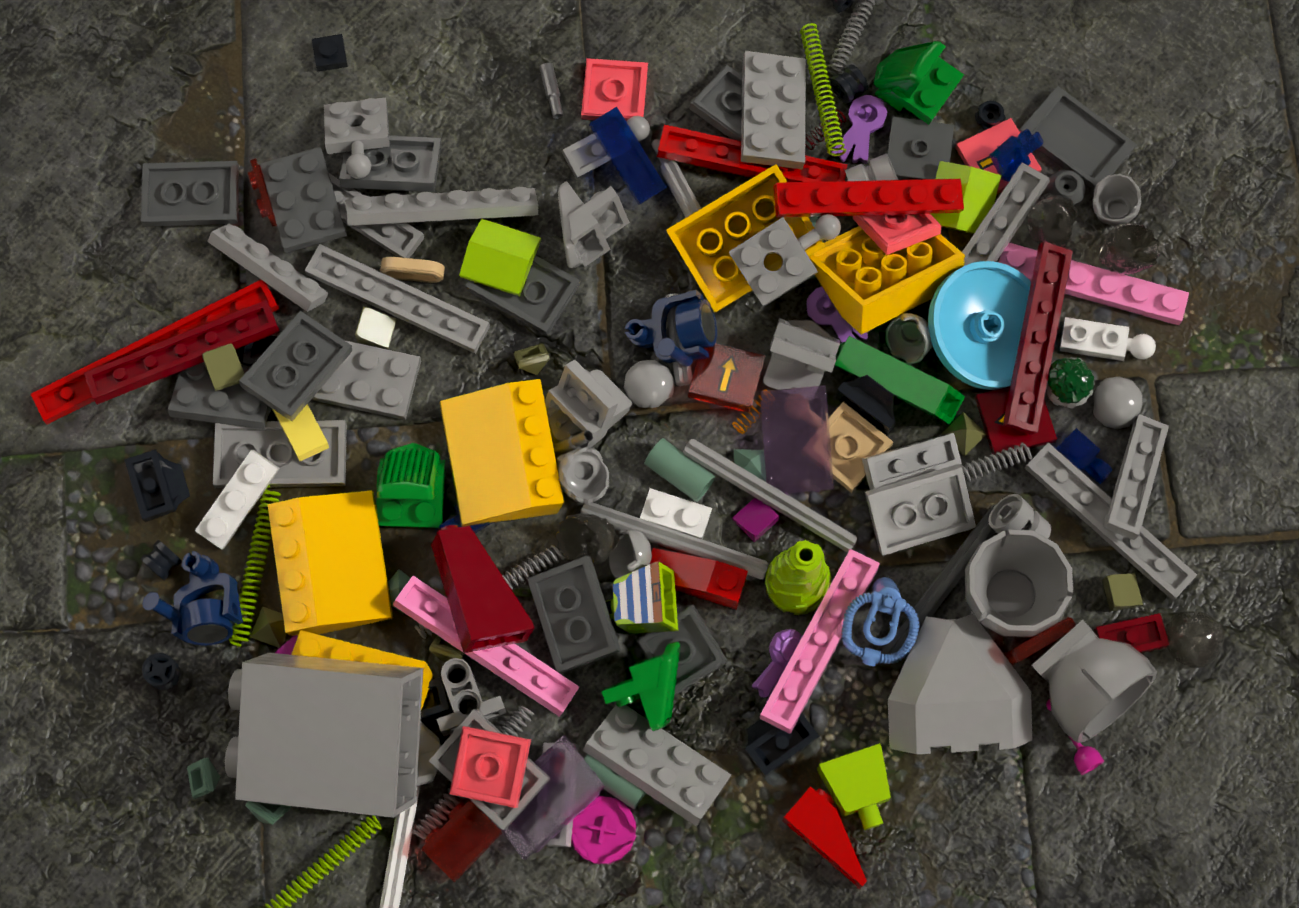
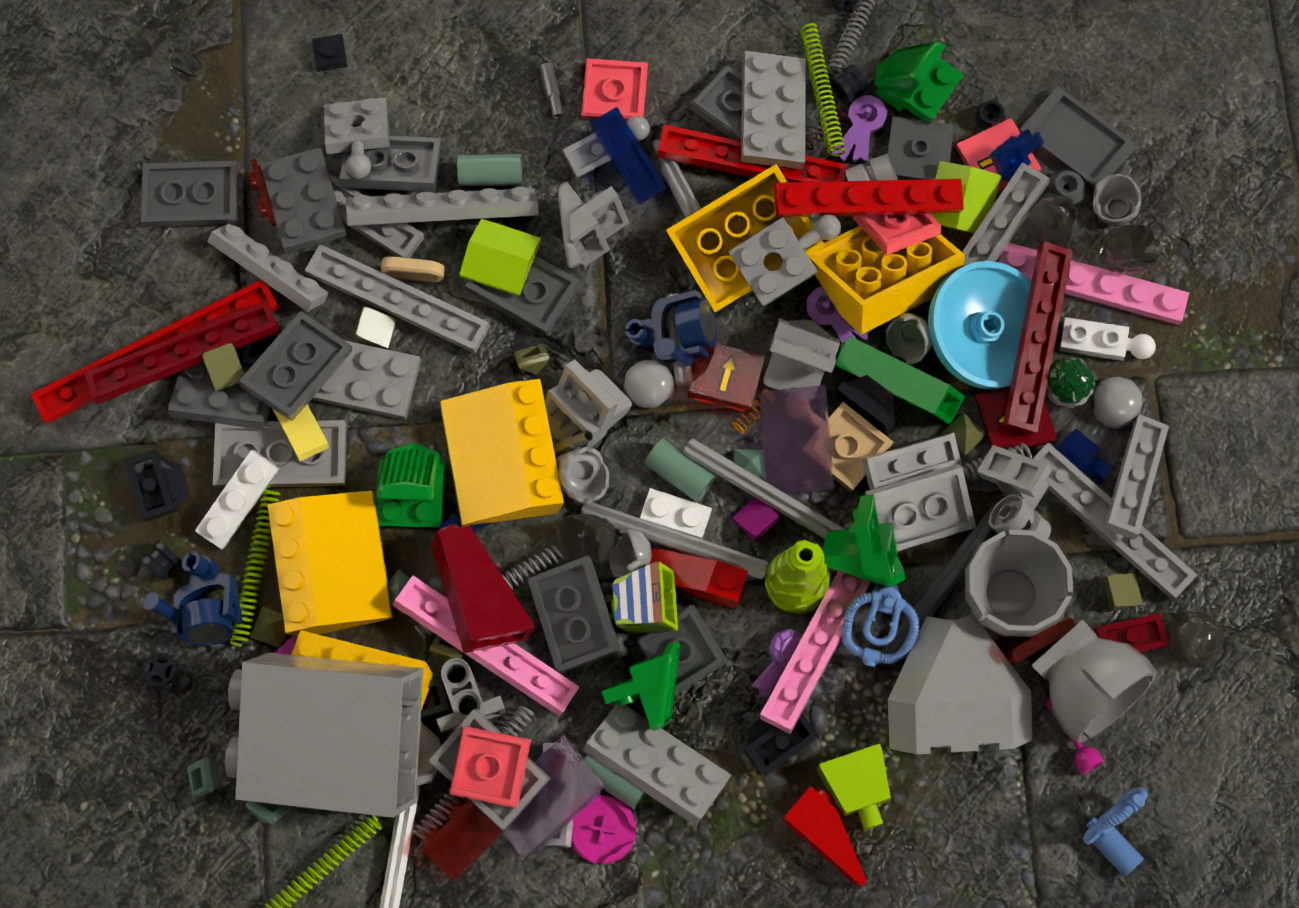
none -> sand green pin [457,154,522,187]
none -> green piece [822,494,905,587]
none -> light grey tile [977,445,1051,510]
none -> medium blue piece [1083,787,1148,877]

